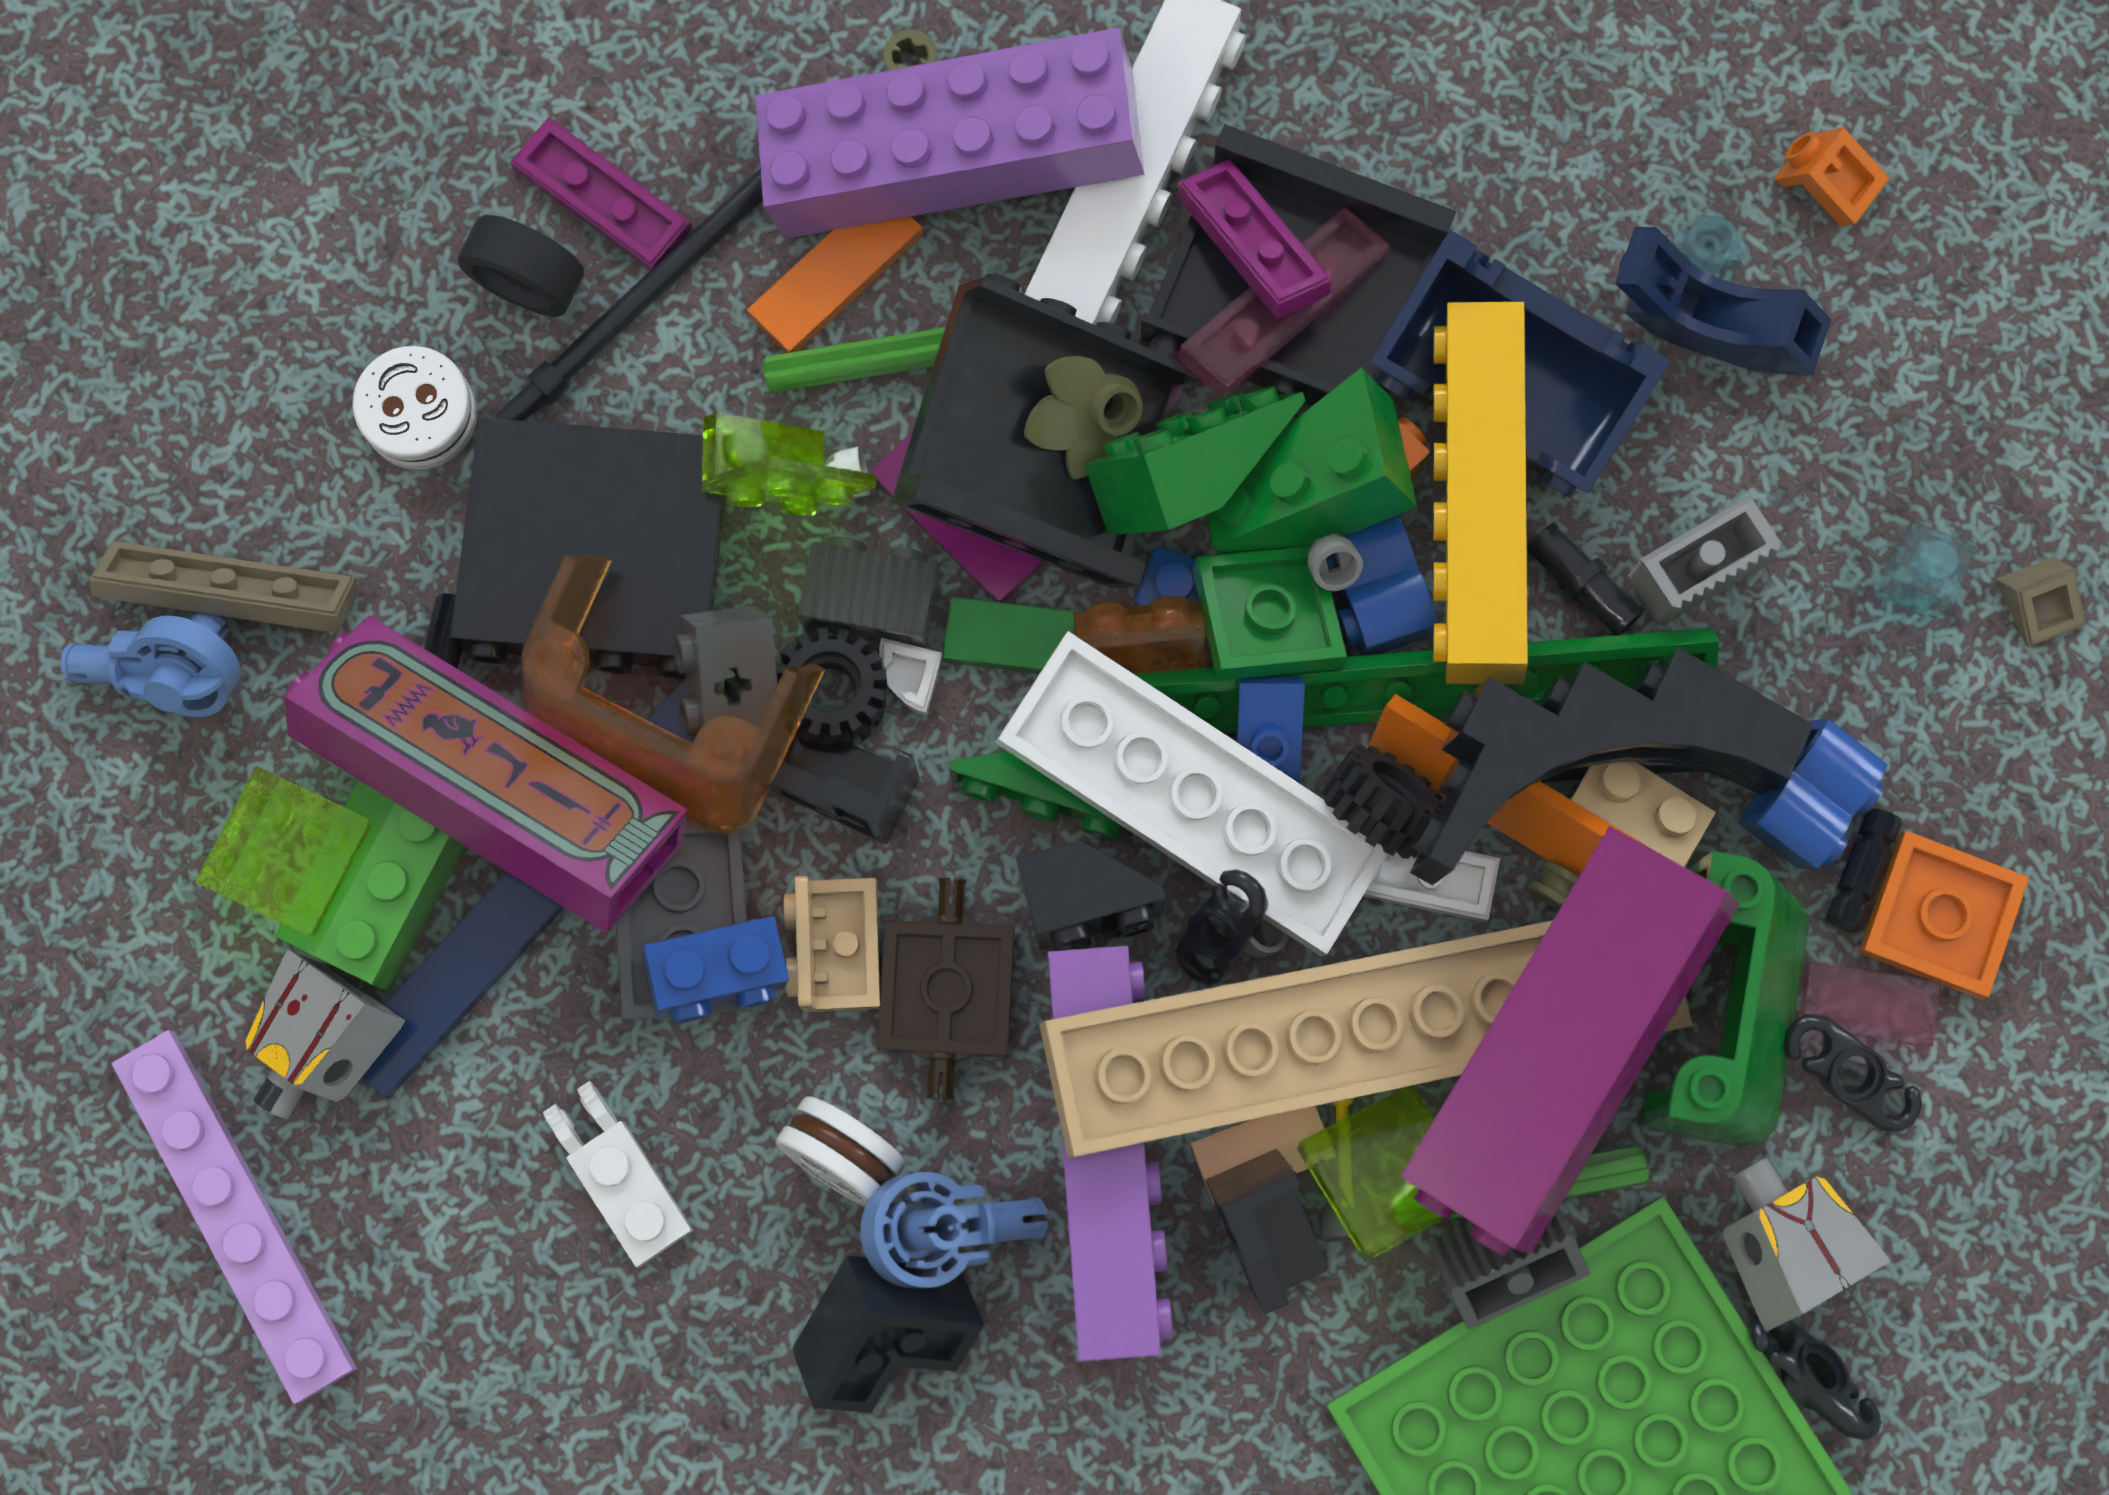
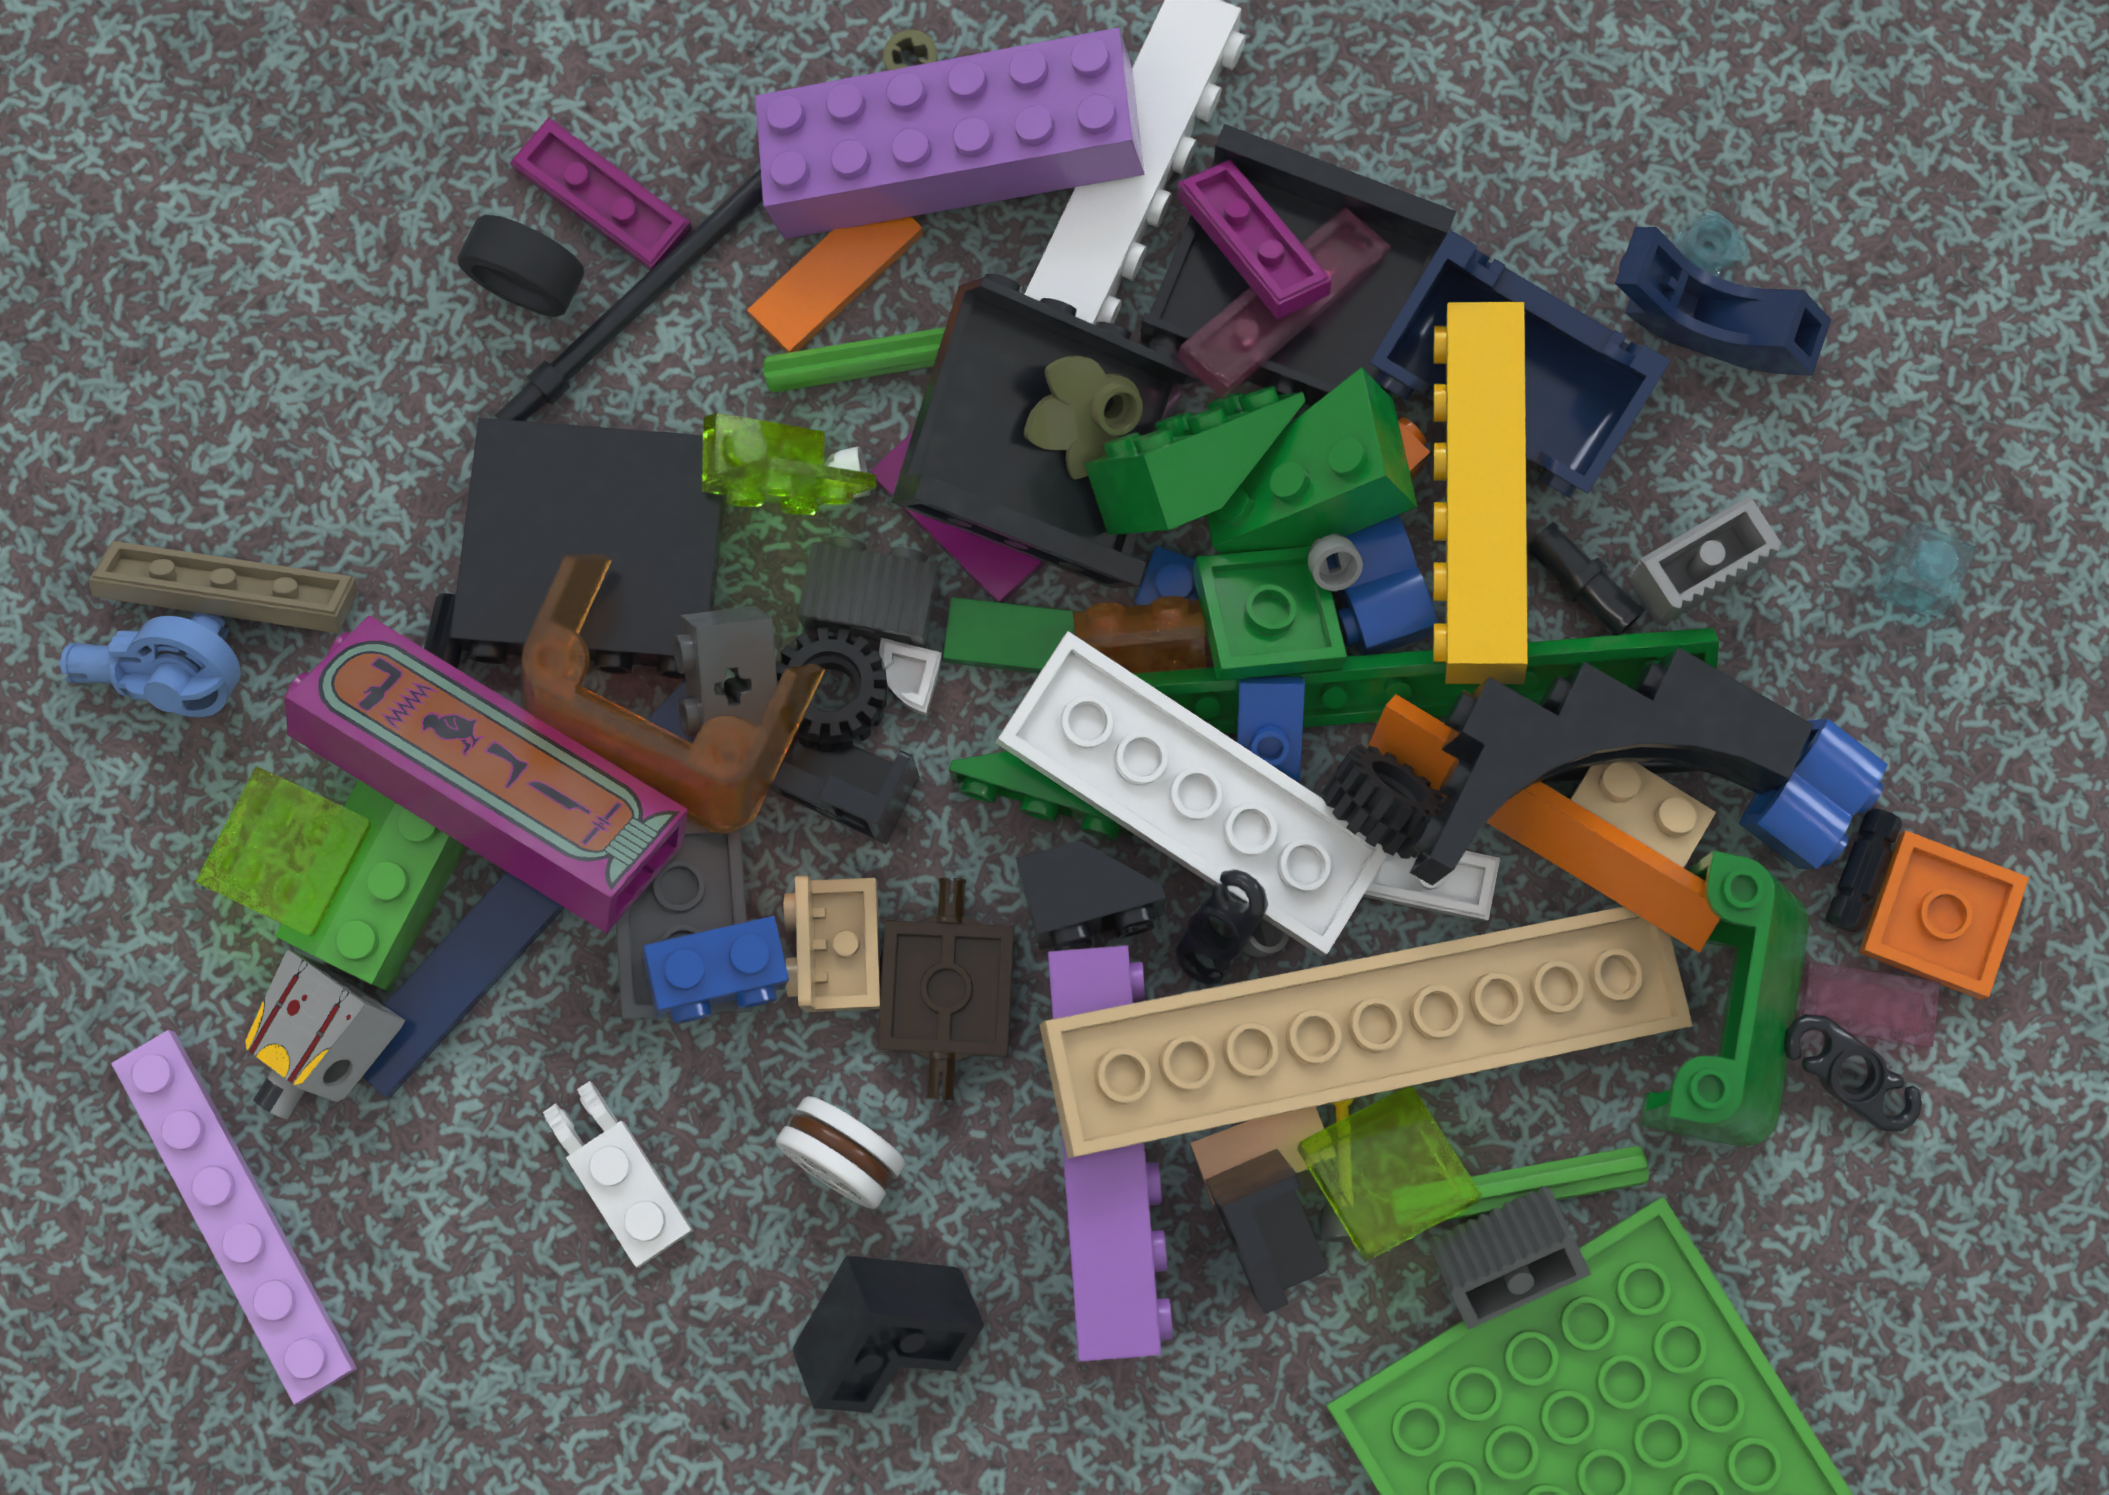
white head [353,346,477,470] -> none
medium blue pin [858,1172,1048,1288] -> none
magenta brick [1401,826,1740,1256] -> none
olive bush [1527,860,1579,911] -> none
light grey torso [1723,1157,1890,1332] -> none
black piece [1748,1313,1881,1441] -> none
orange bracket [1774,127,1890,227] -> none
dark tan slope [1997,558,2086,647] -> none

